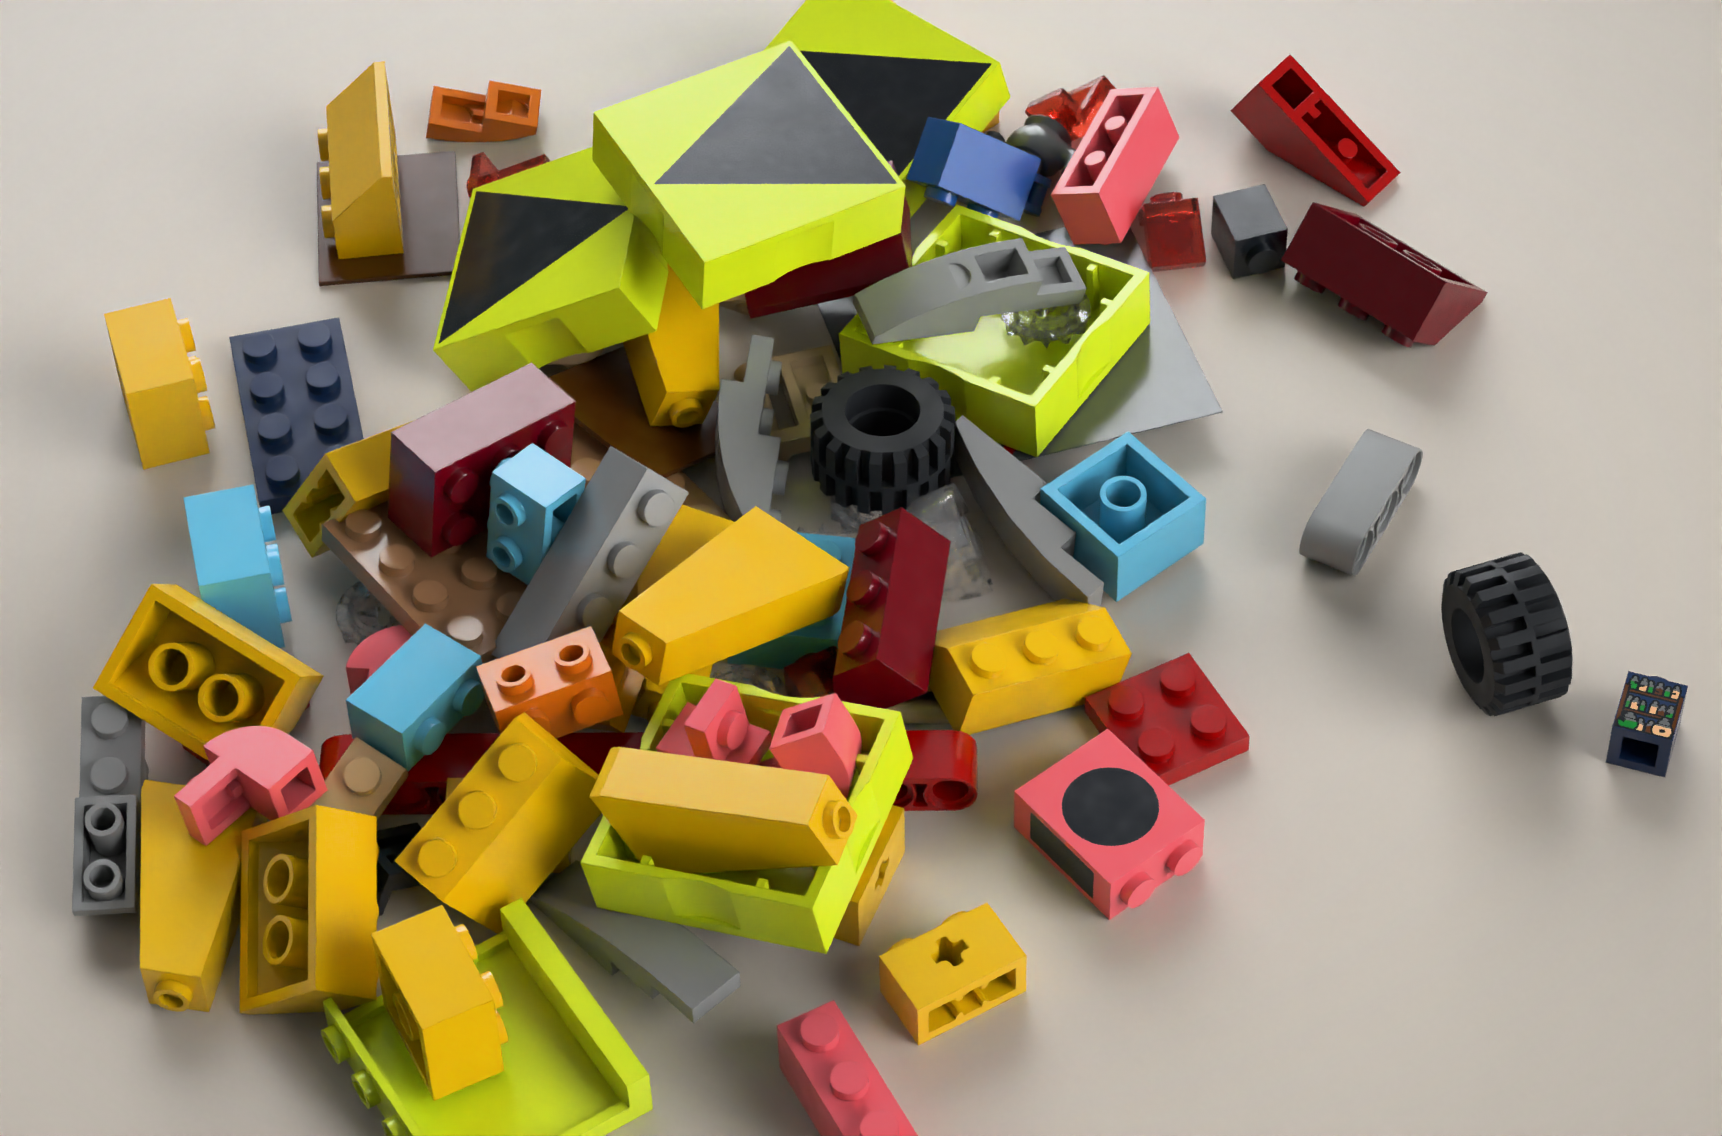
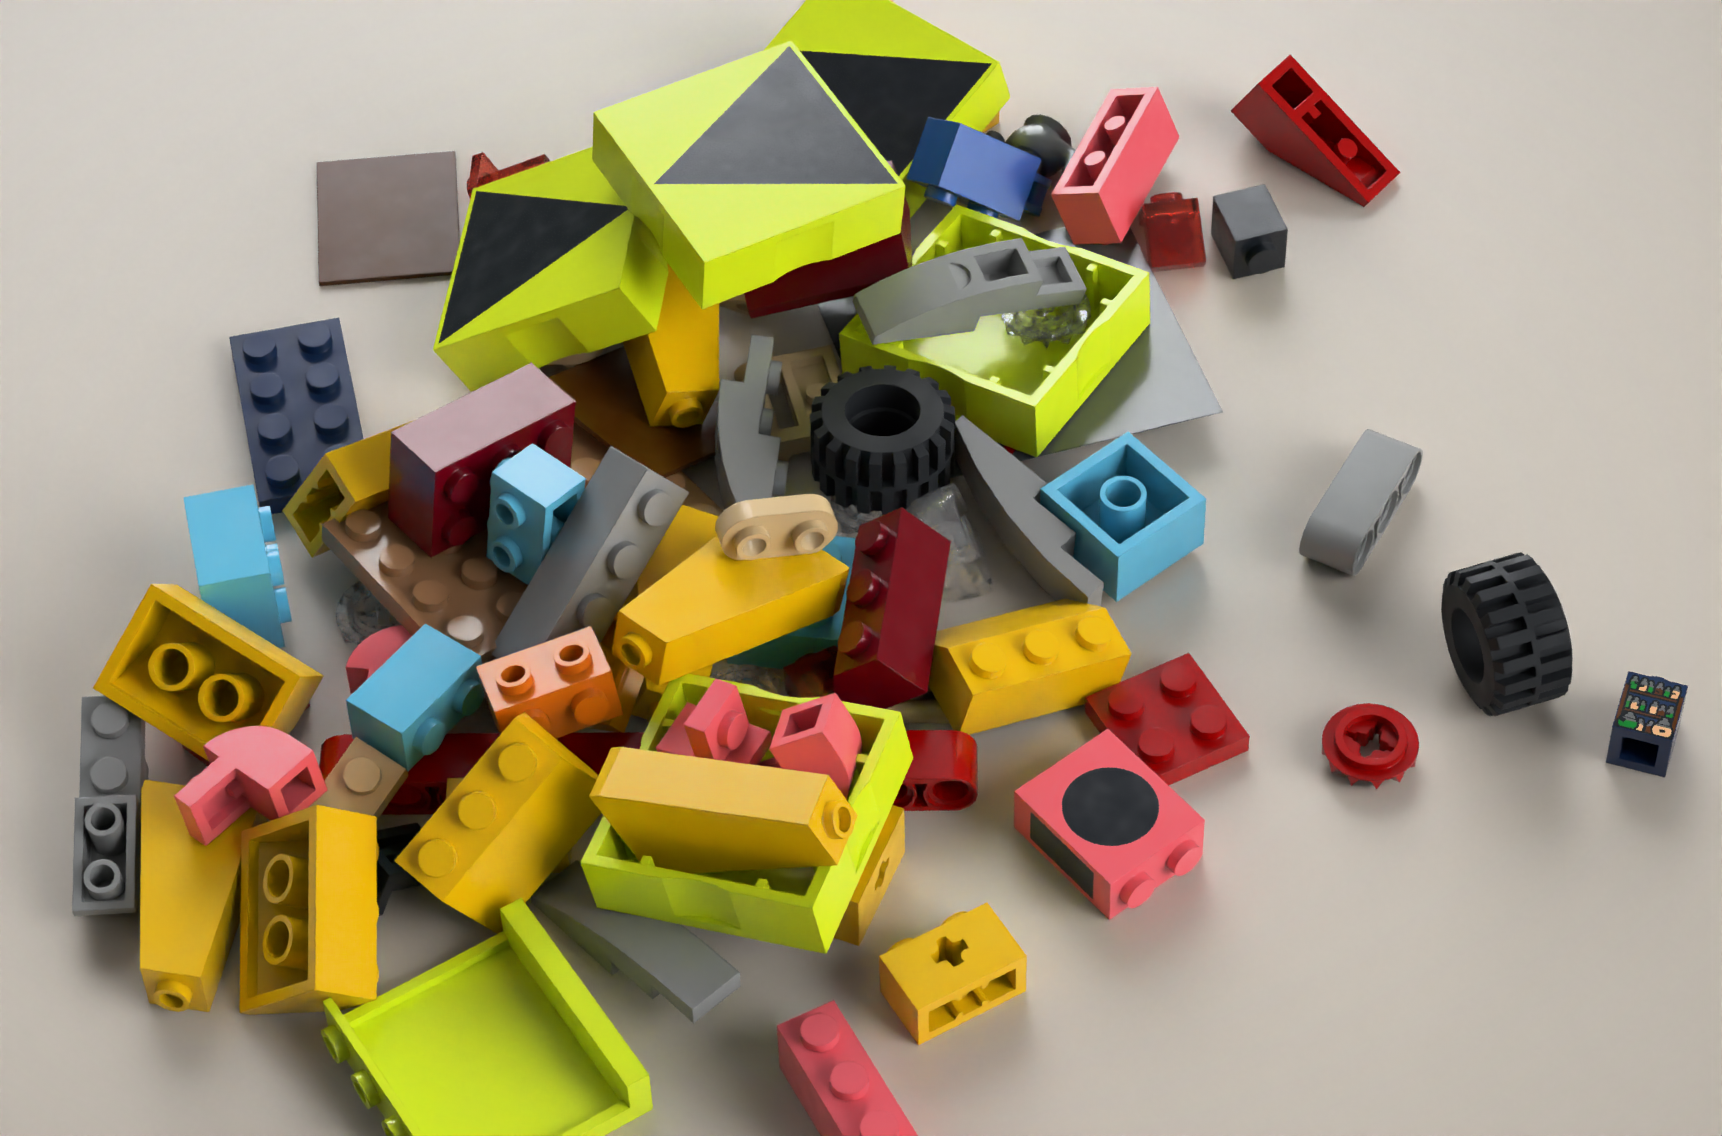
yellow brick [104,298,215,470] -> none
yellow slope [317,61,404,260] -> none
yellow brick [371,905,509,1101] -> none
orange slope [426,80,541,142] -> none
clear red bracket [1025,75,1116,142] -> none
dark red slope [1281,202,1488,348] -> none
none -> tan plate [715,494,838,560]
none -> red gear [1322,703,1419,789]

